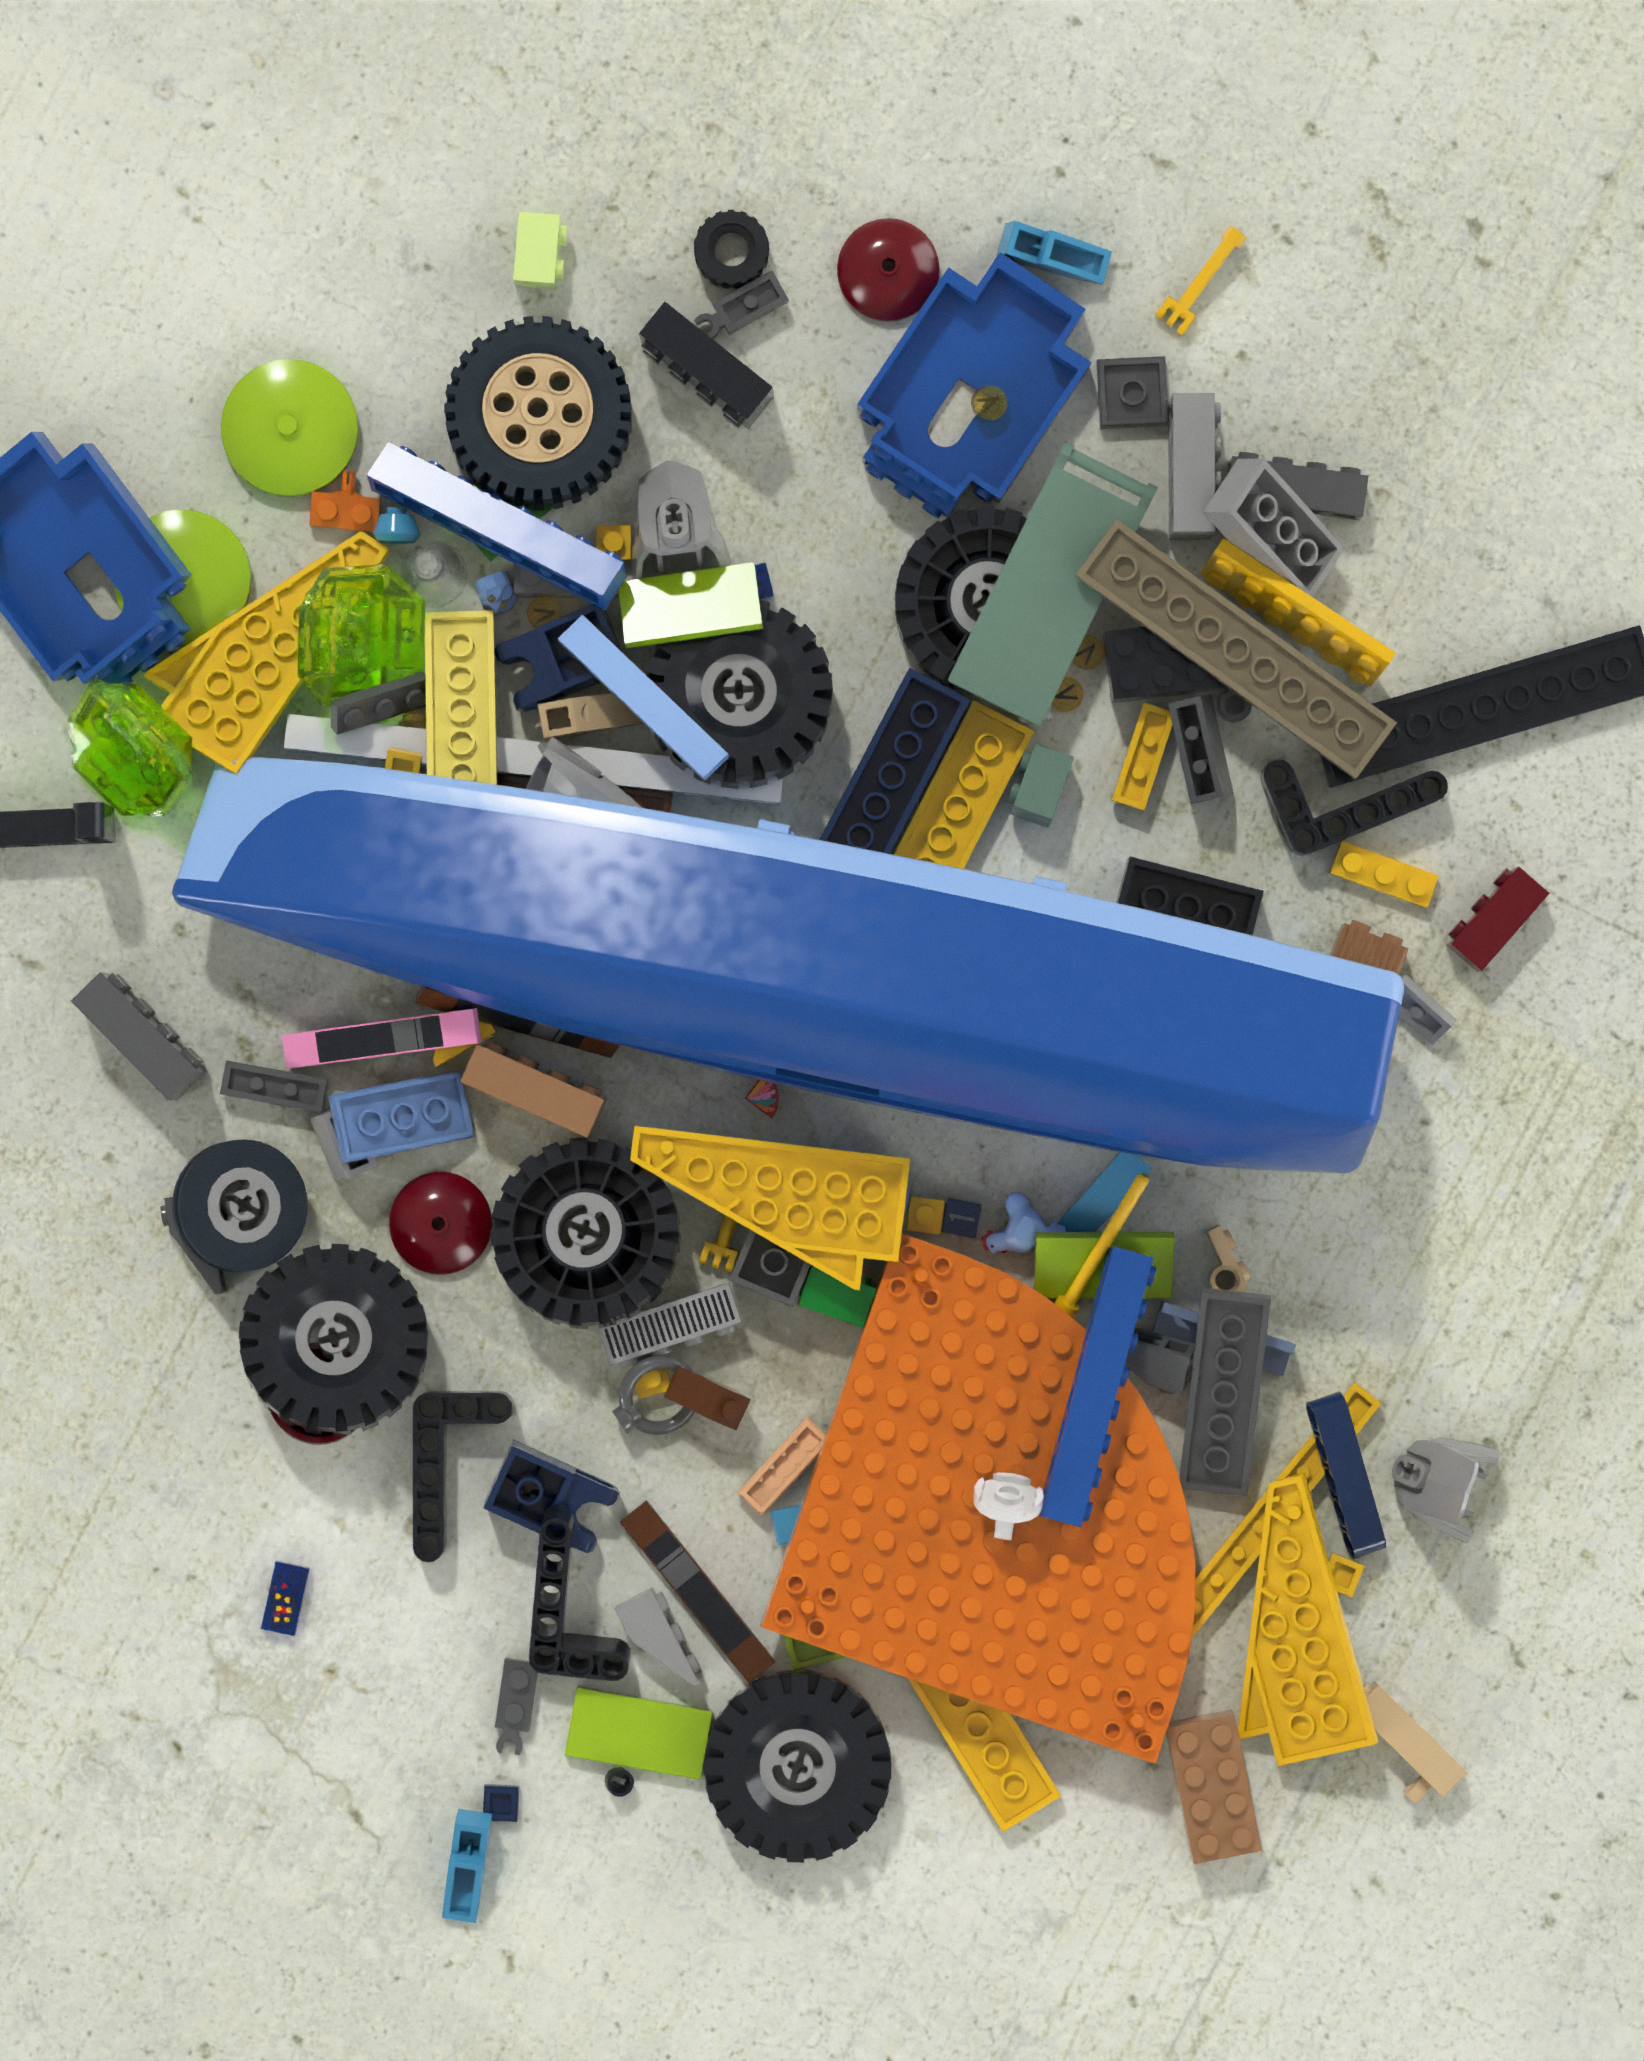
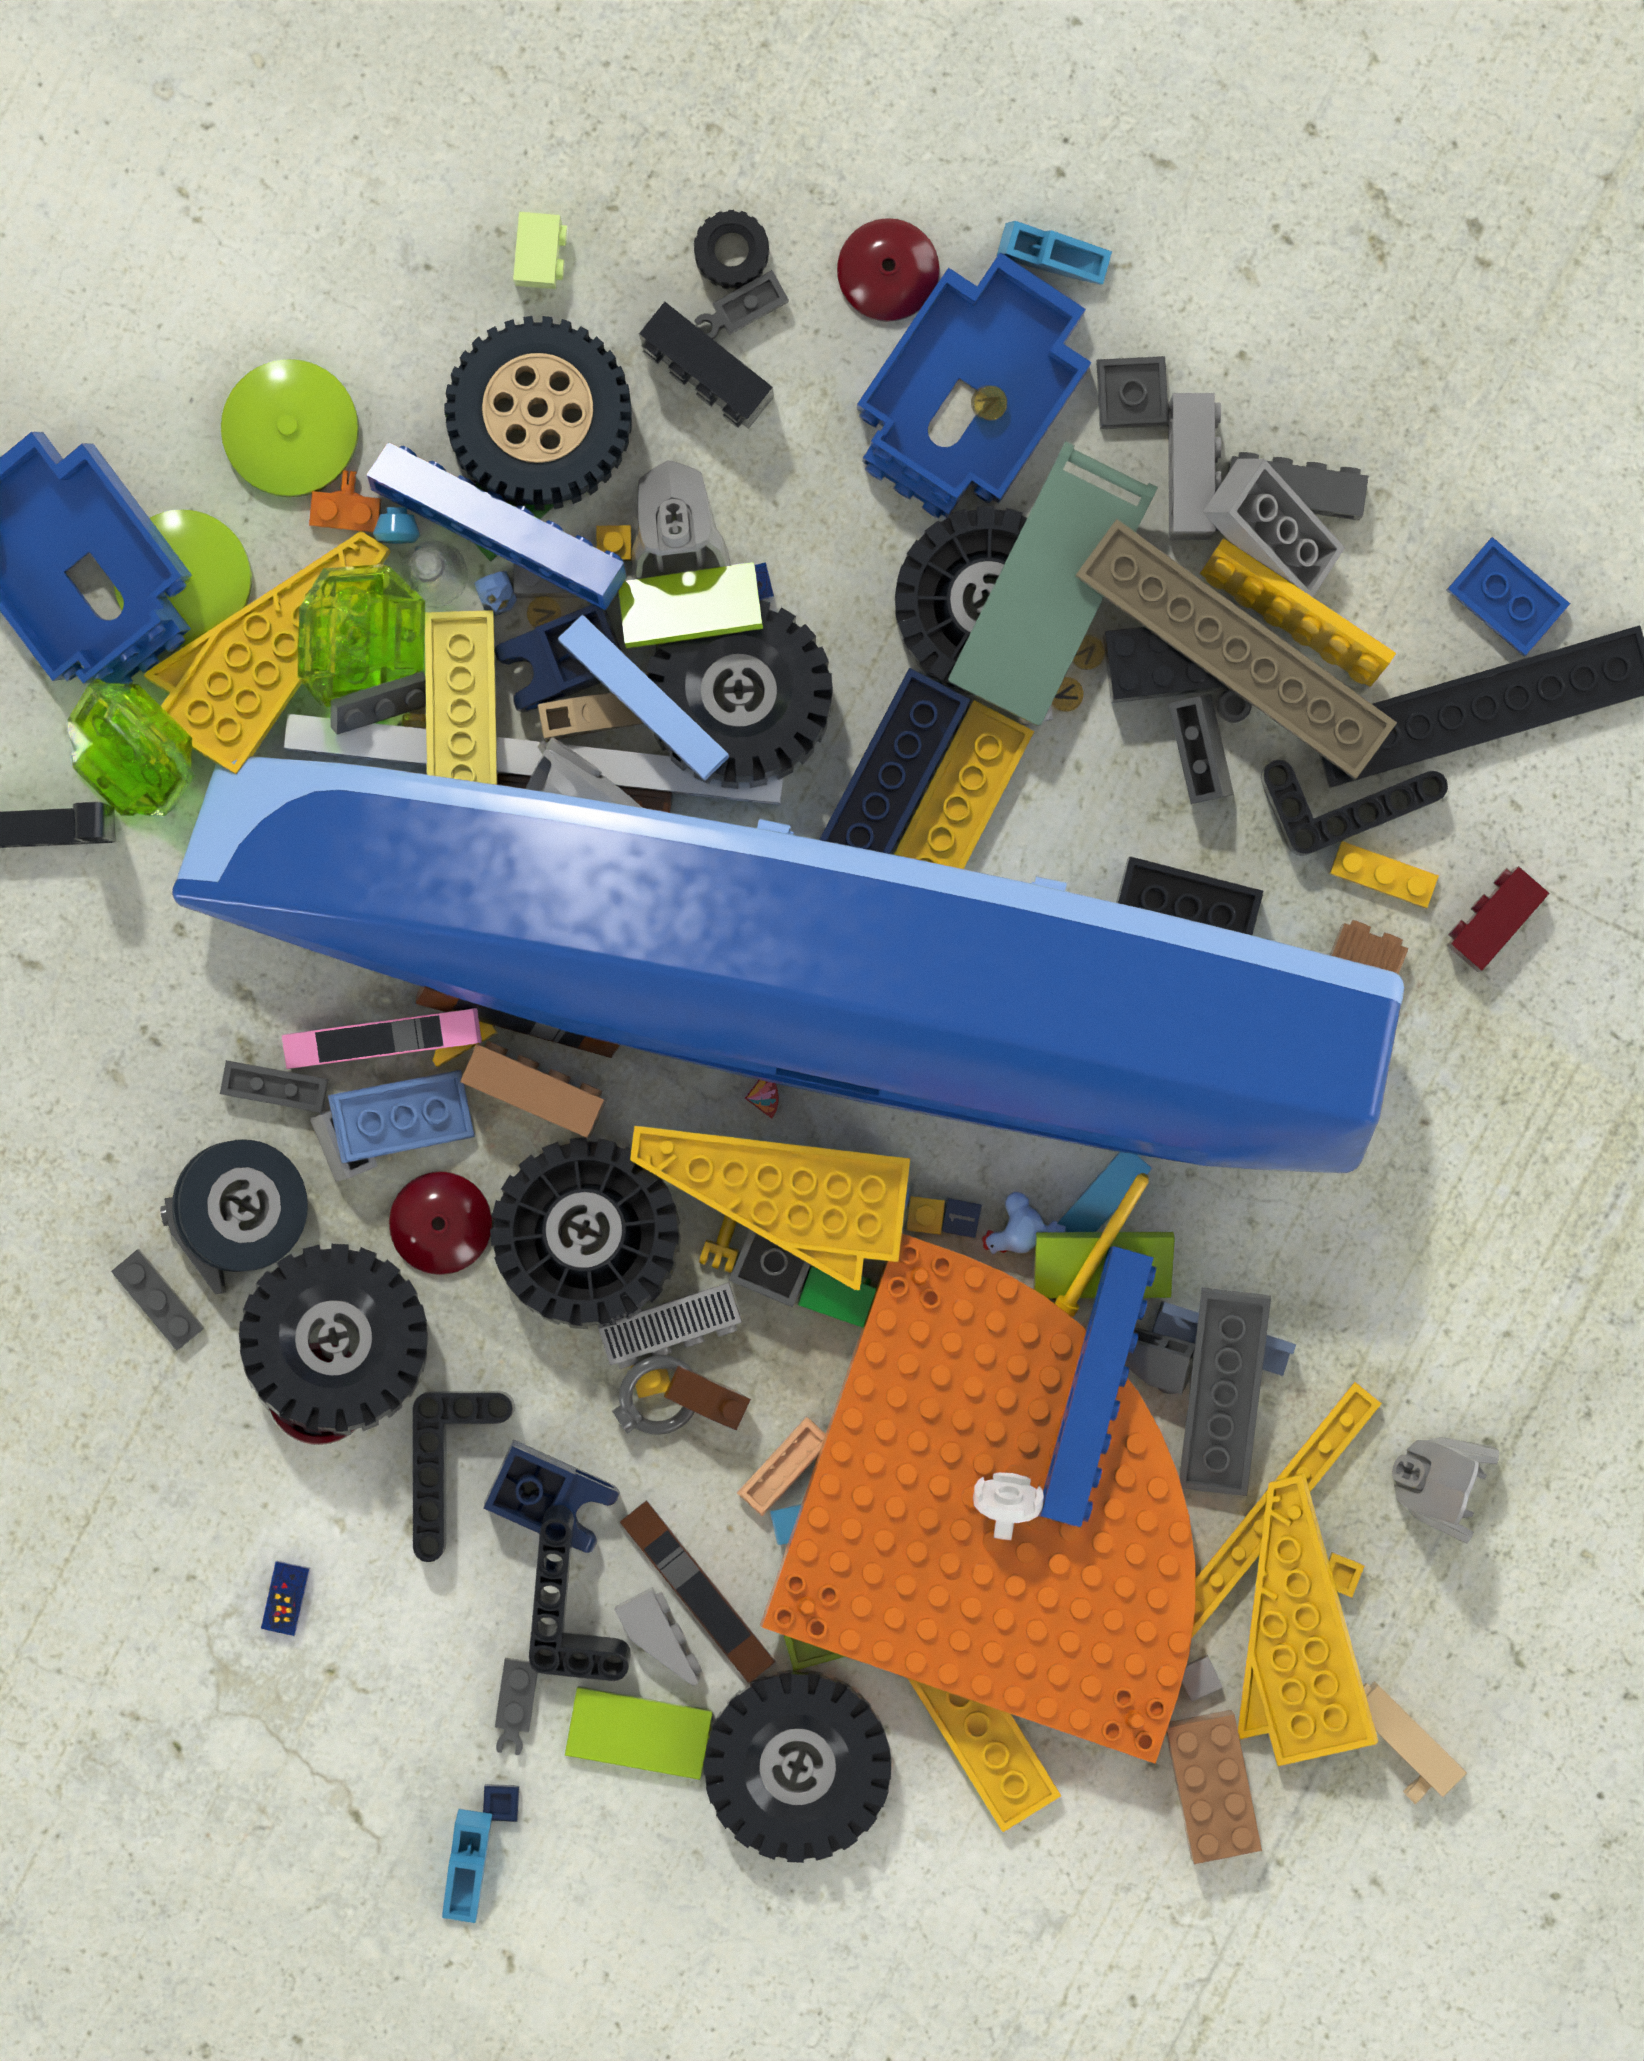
dark grey brick [71,972,206,1101] -> none
yellow plate [385,747,423,773] -> none
black hinge [604,1767,634,1797] -> none
sand green brick [1007,743,1074,828] -> none
yellow plate [1111,702,1173,812] -> none
yellow hinge [1155,226,1246,336] -> none
tan plate [1205,1225,1251,1292] -> none
dark blue beam [1306,1391,1386,1559] -> none
light grey plate [1399,974,1457,1045] -> none
none -> dark grey plate [111,1249,204,1350]
none -> light grey tile [1182,1655,1223,1702]
none -> blue plate [1446,537,1571,657]

